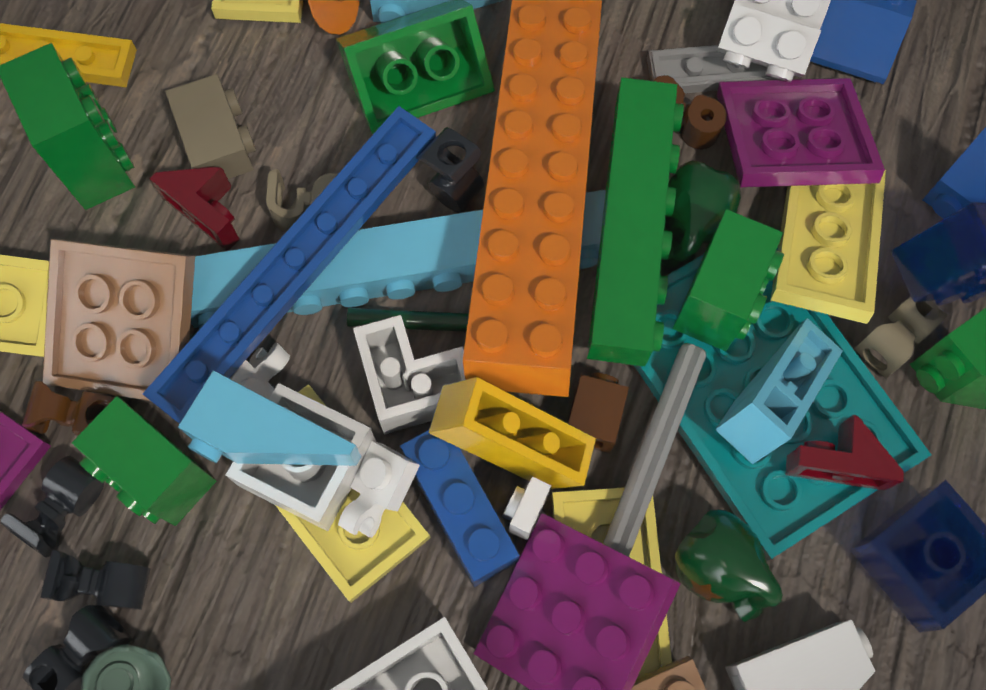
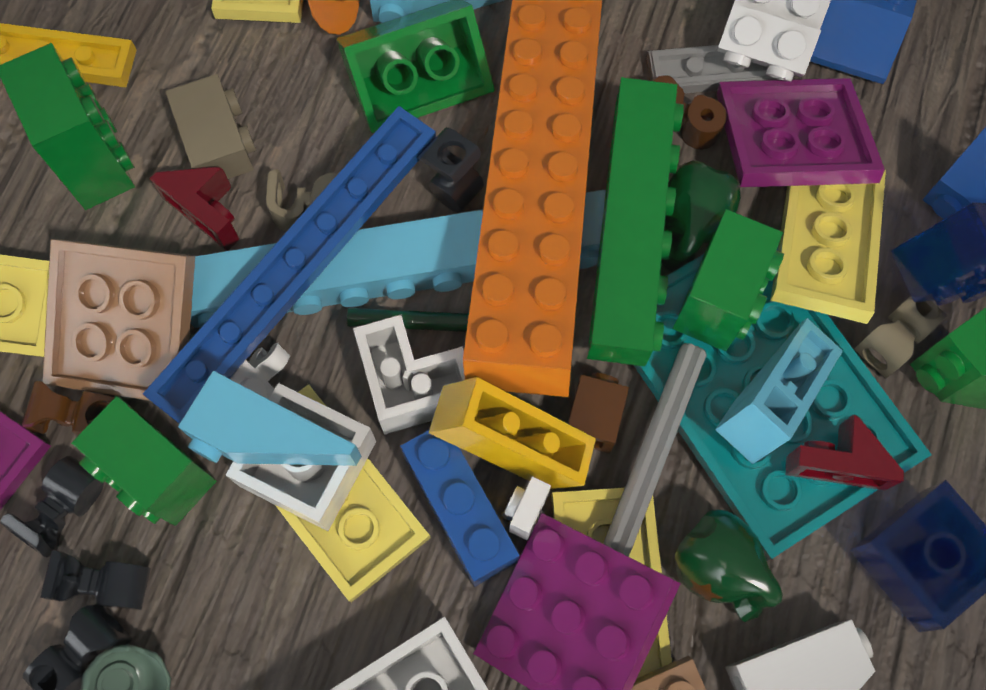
white plate [338,441,420,538] -> none

